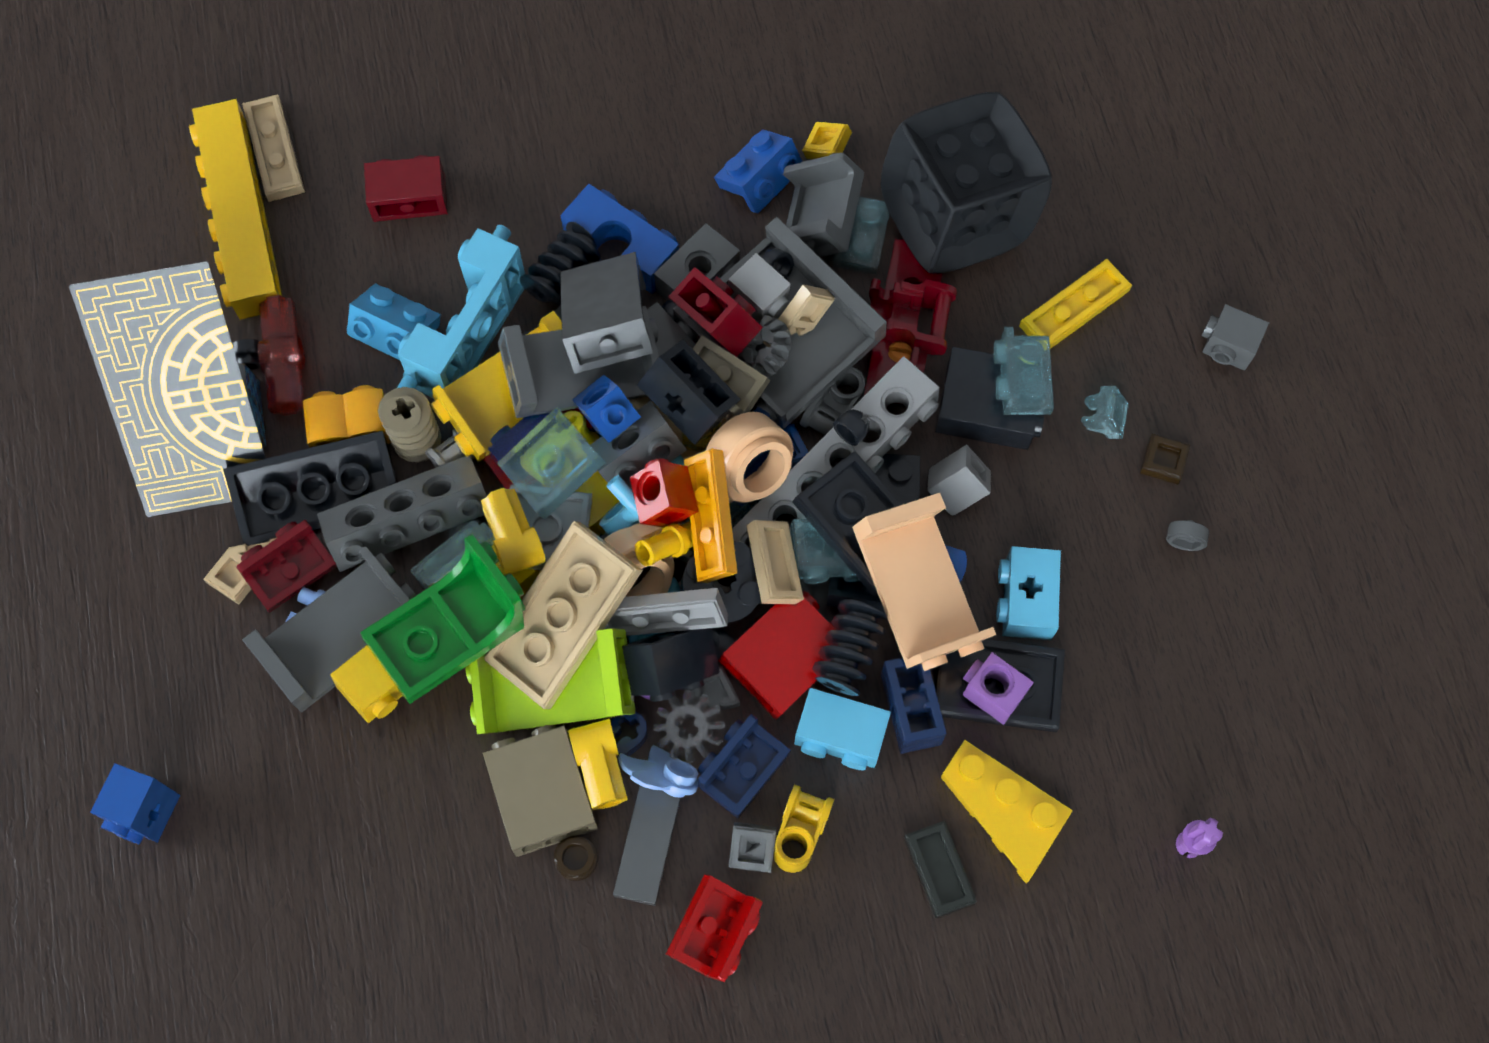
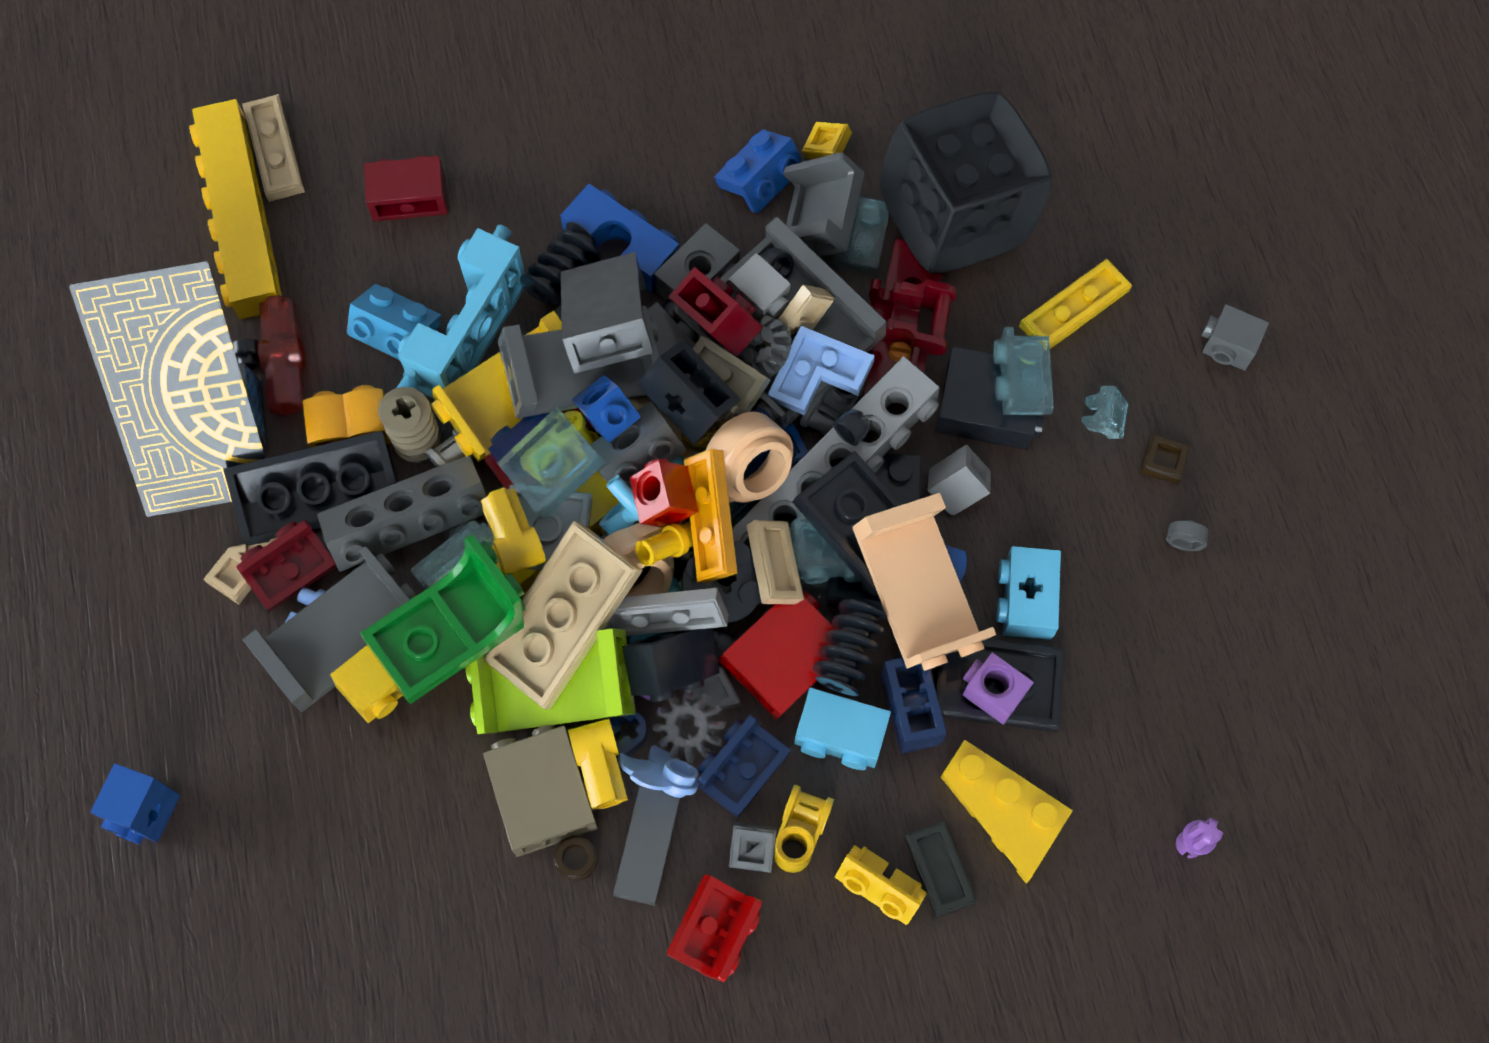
none -> light blue plate [768,326,874,415]
none -> yellow hinge [835,845,927,925]

